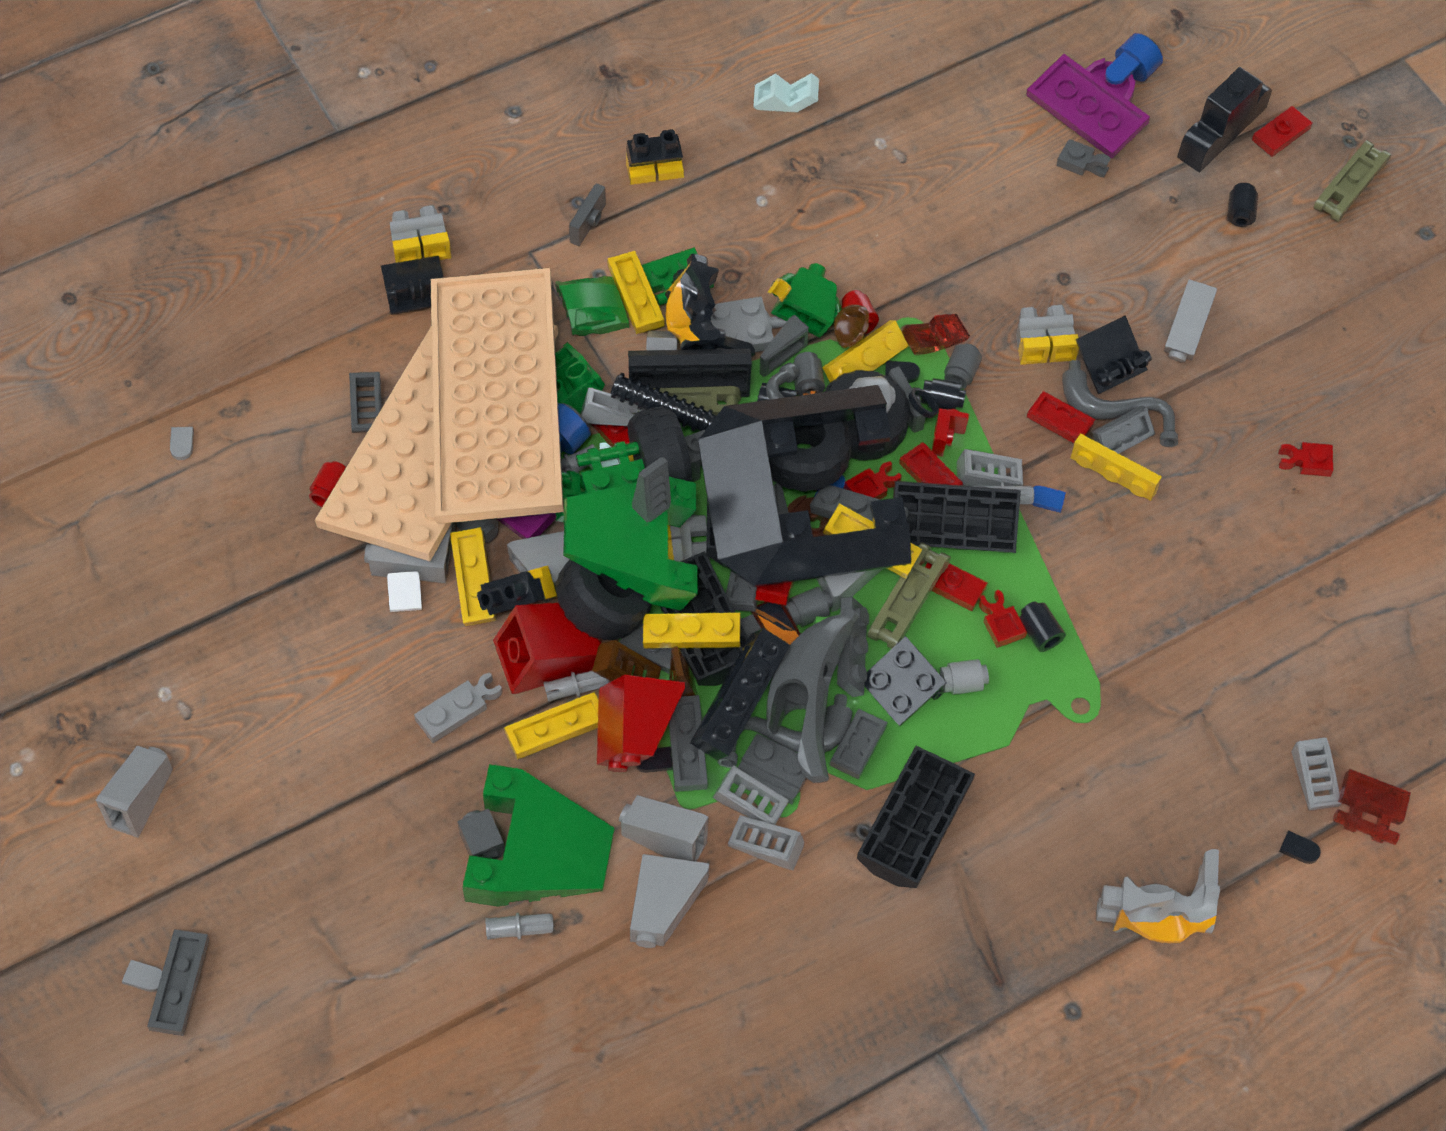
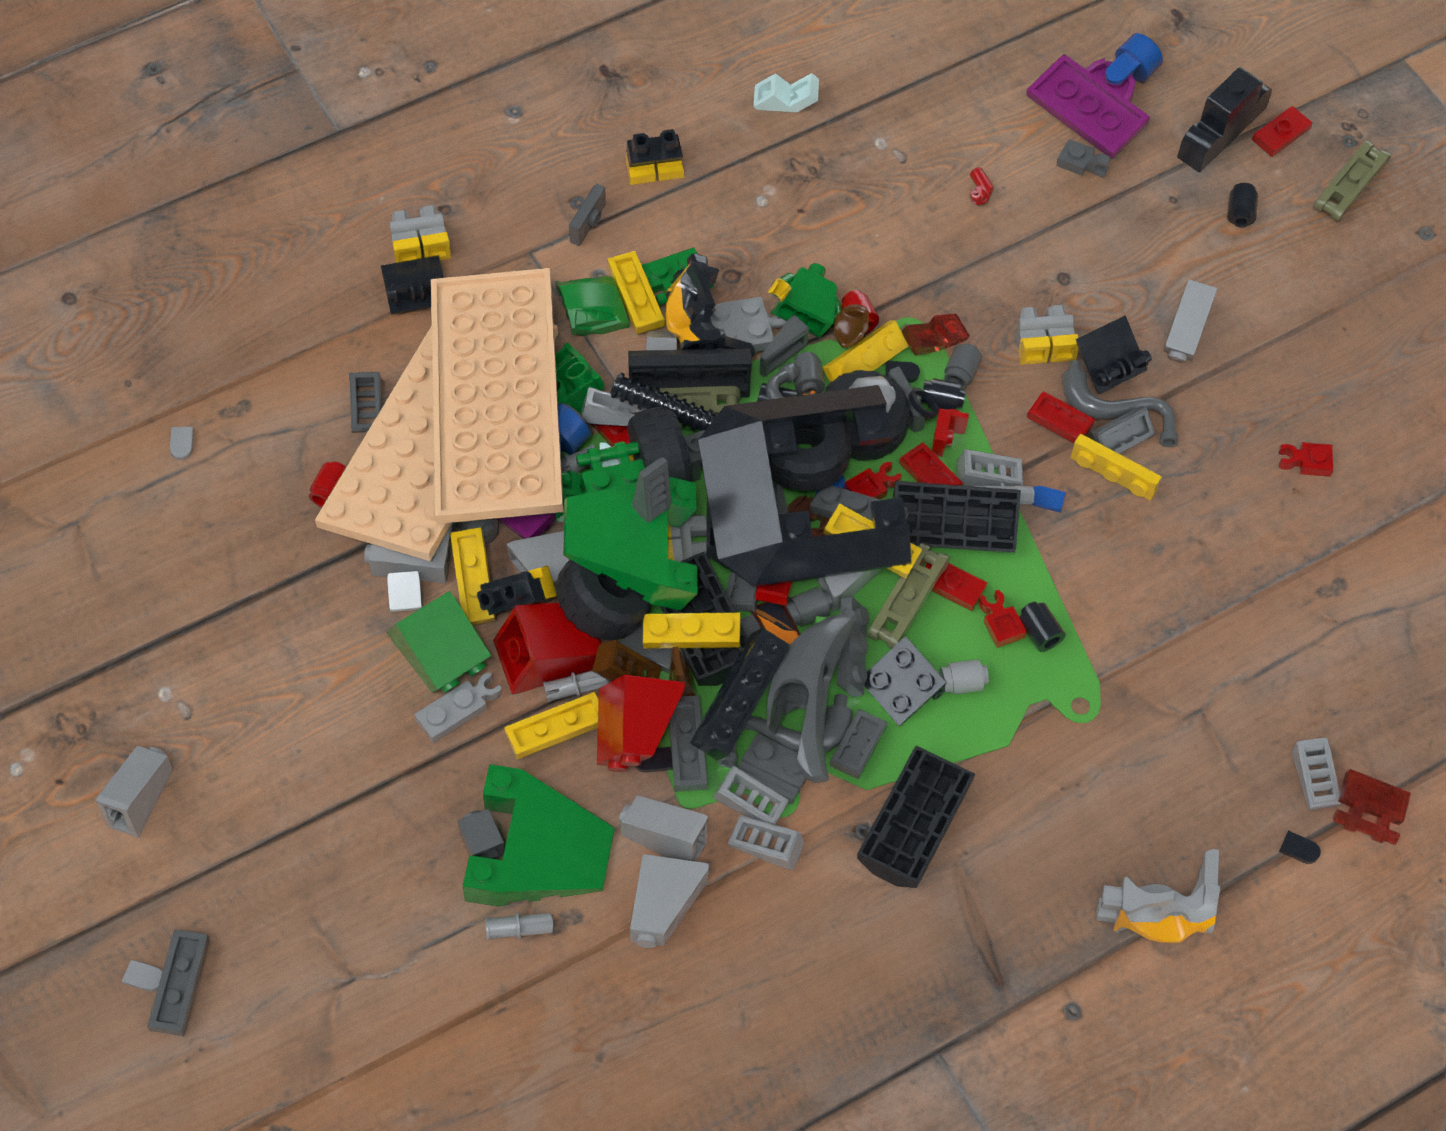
none -> green slope [386,591,491,694]
none -> red arm [970,167,994,205]

